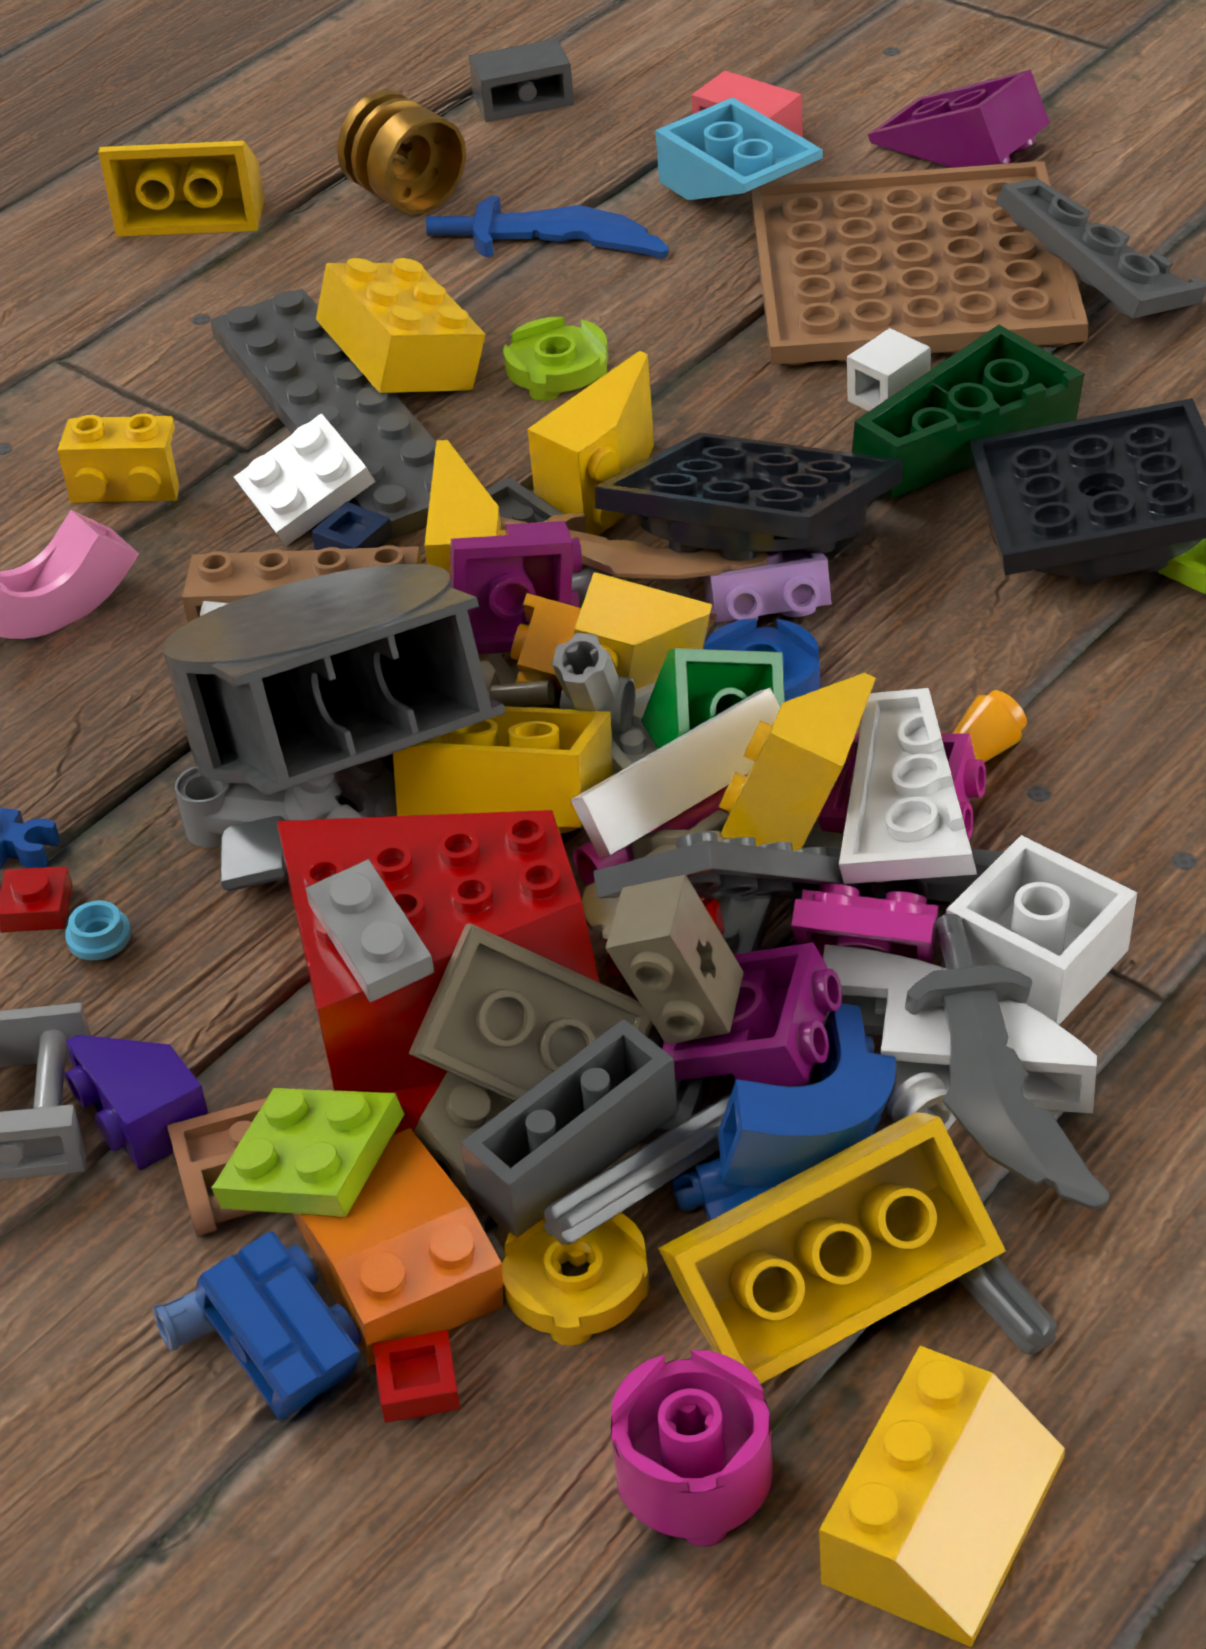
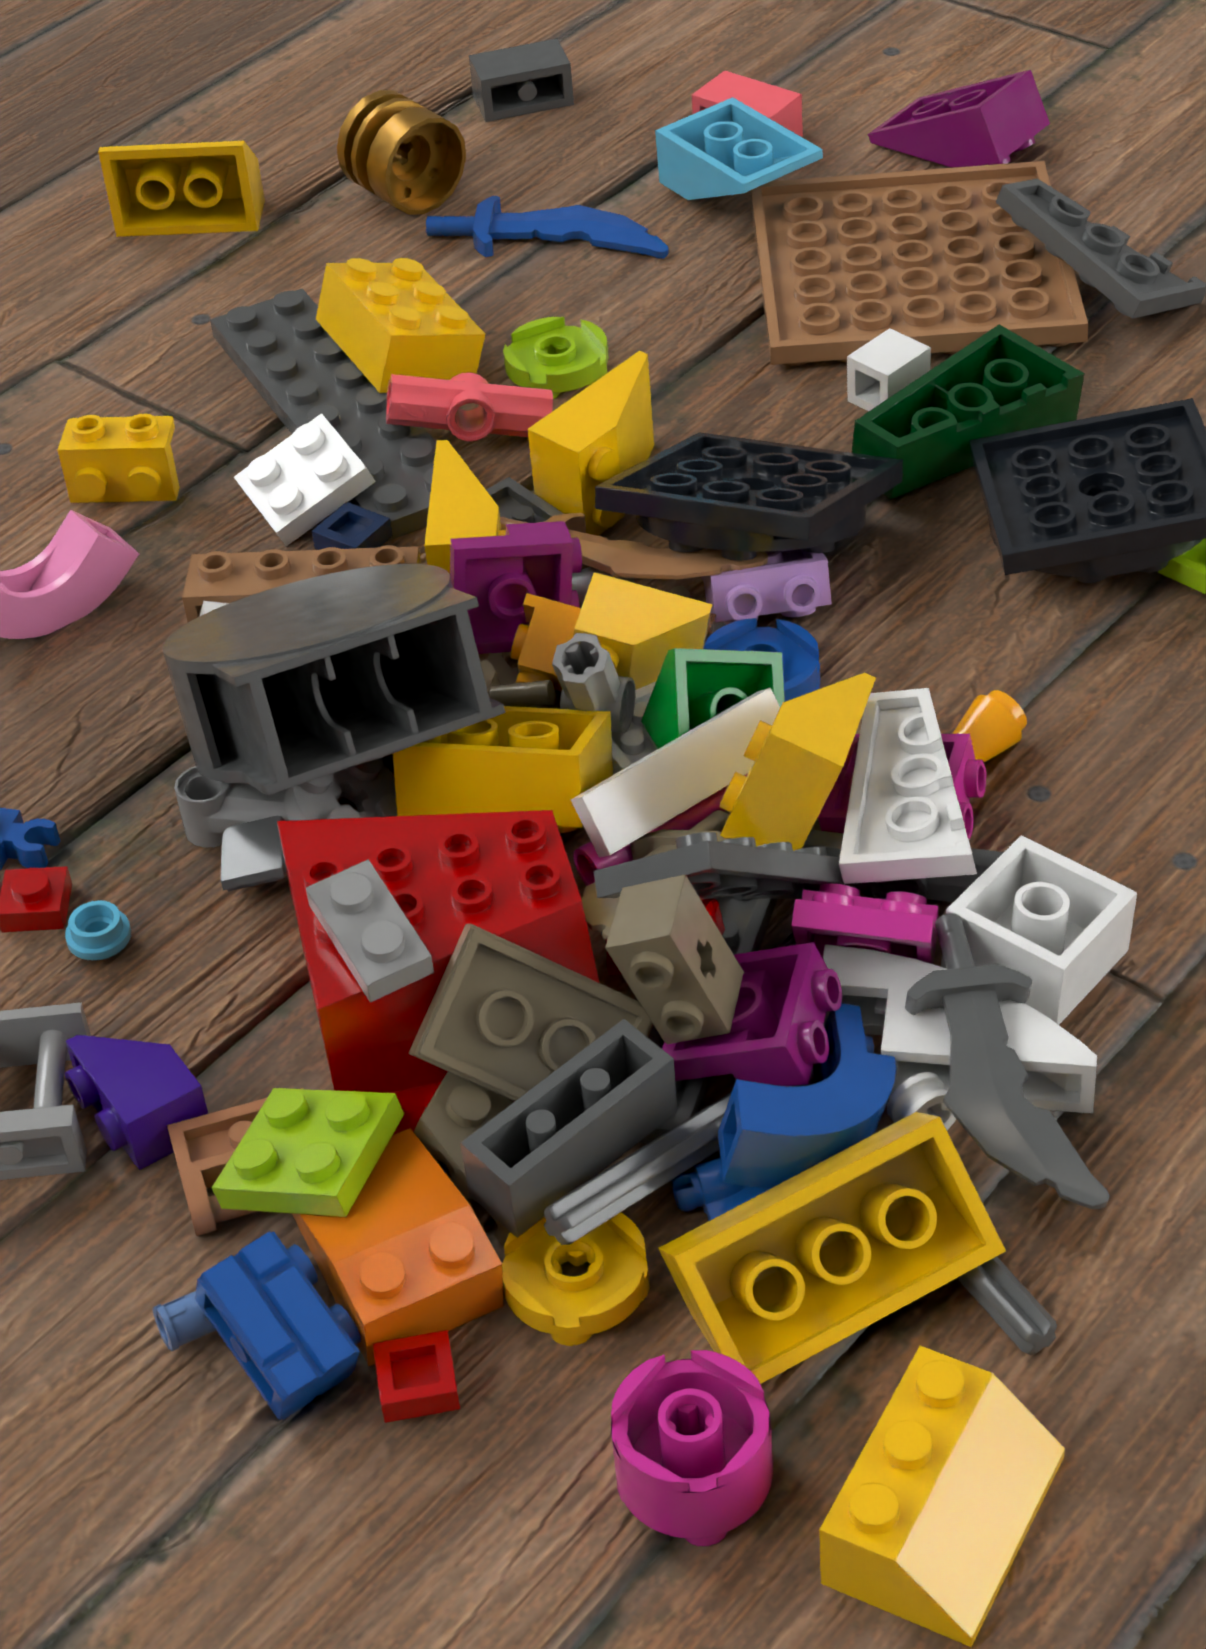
none -> coral piece [386,372,553,441]

